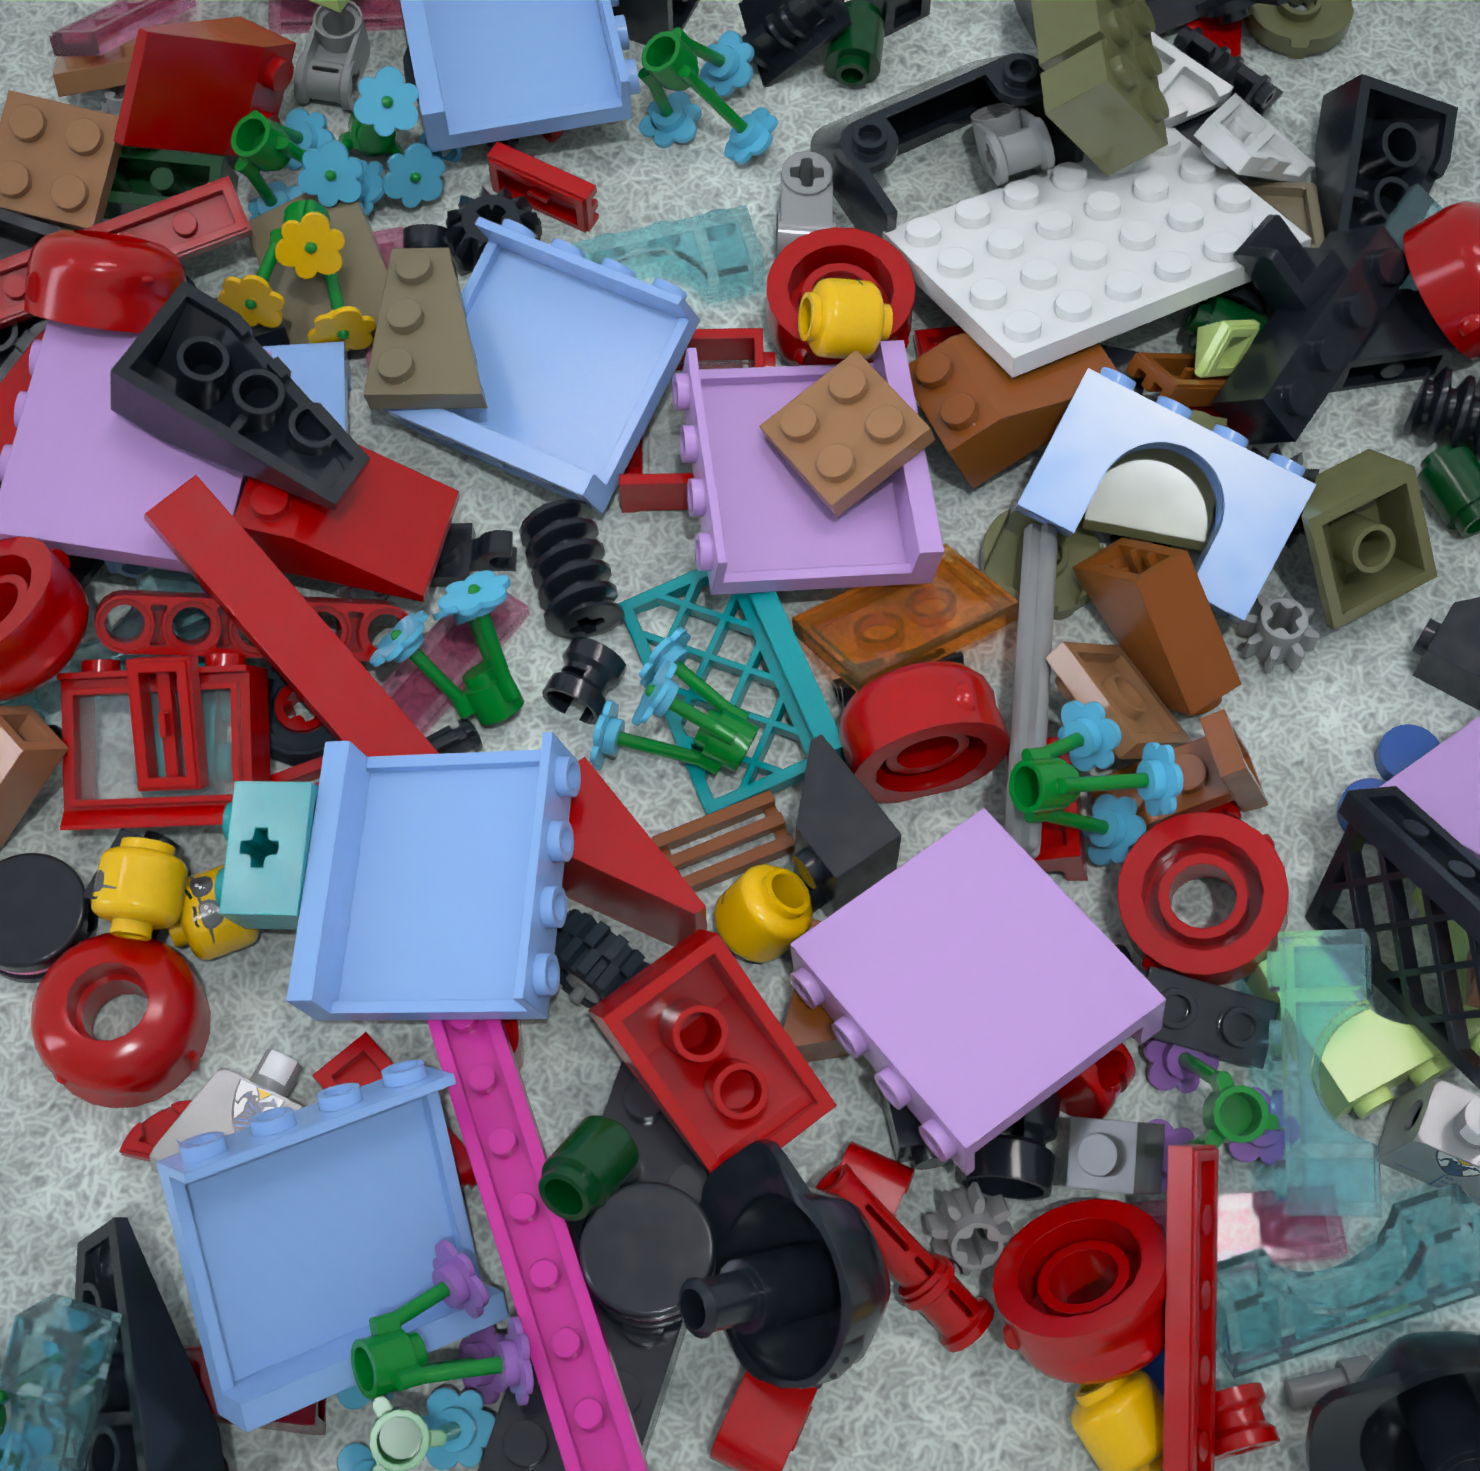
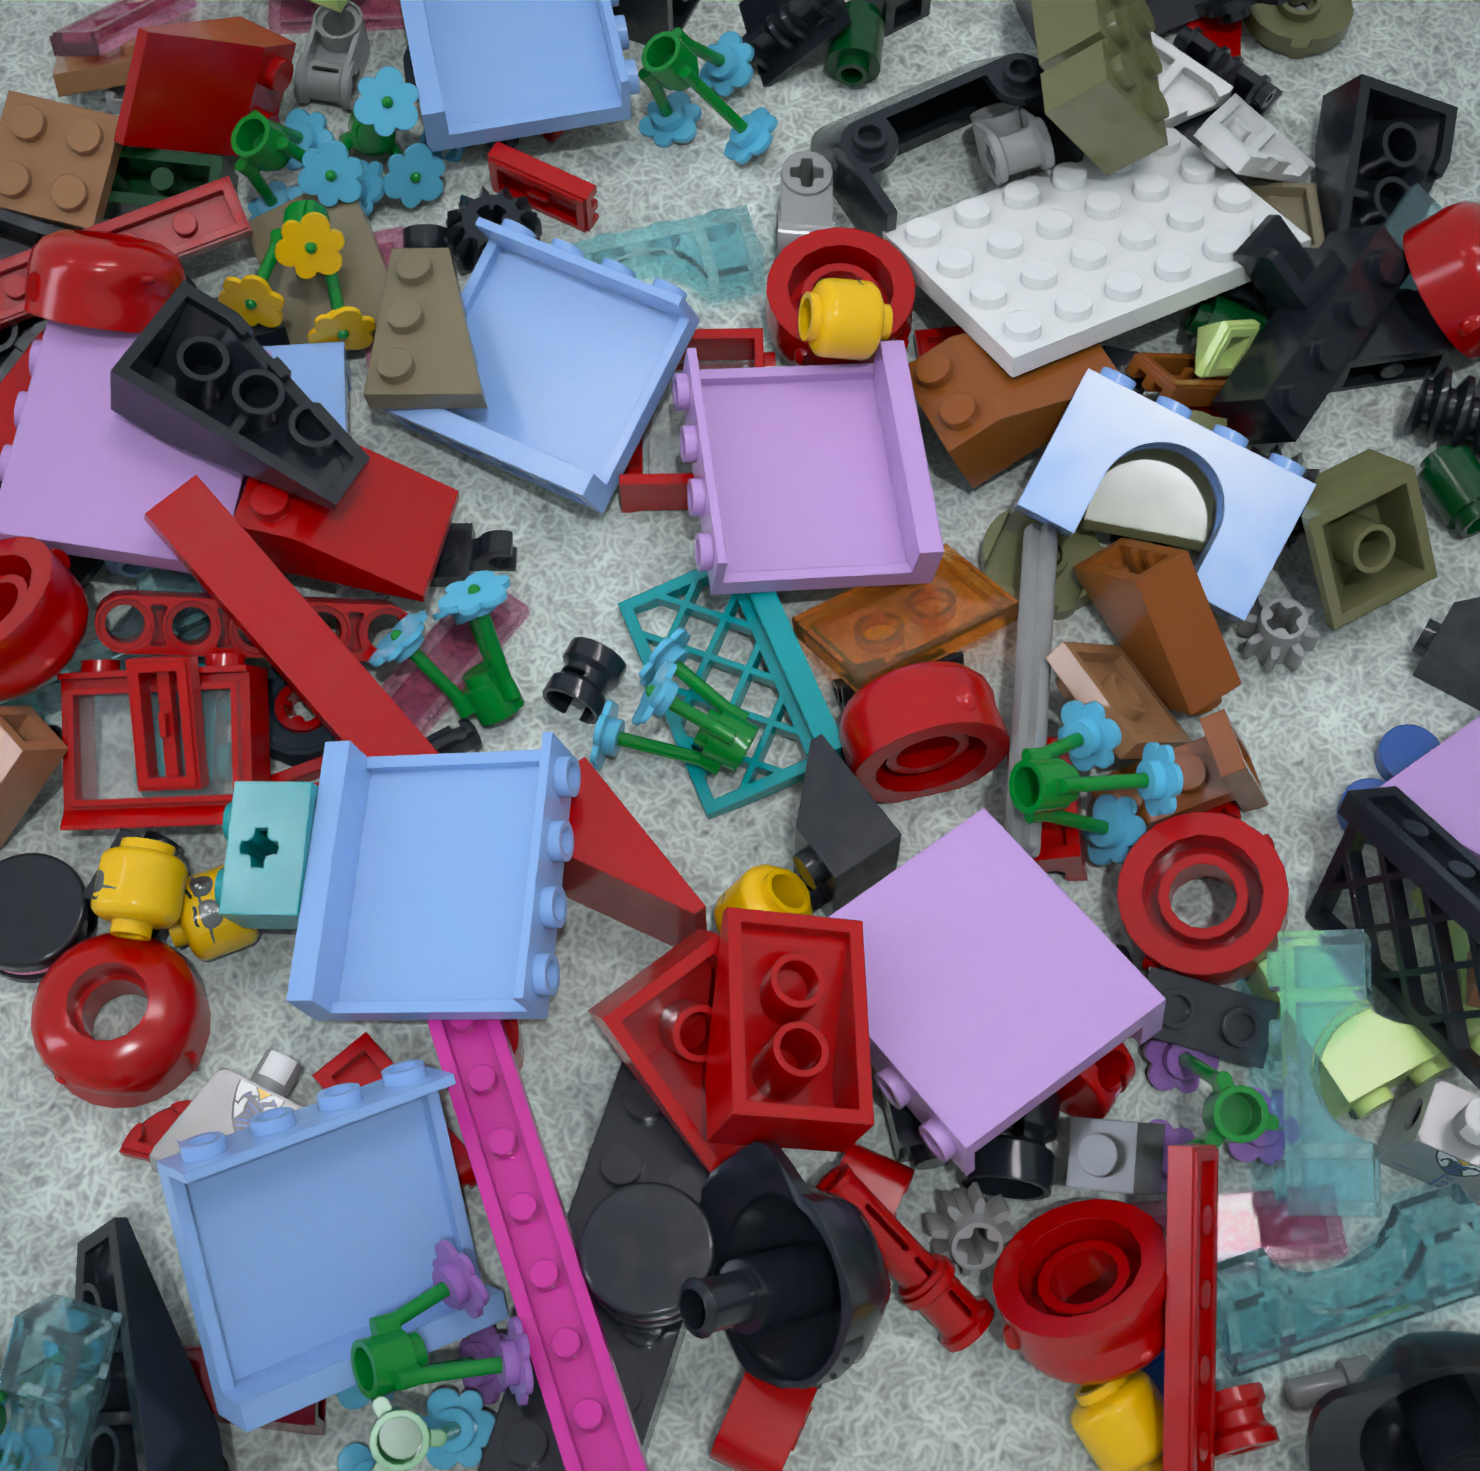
black piece [519,499,625,638] -> none
dark green brick [538,1115,639,1221] -> none
black wheel [555,909,650,1008] -> none
dark orange tile [652,790,795,892] -> none
medium nougat plate [759,350,935,517] -> none
none -> red slope [705,907,874,1152]

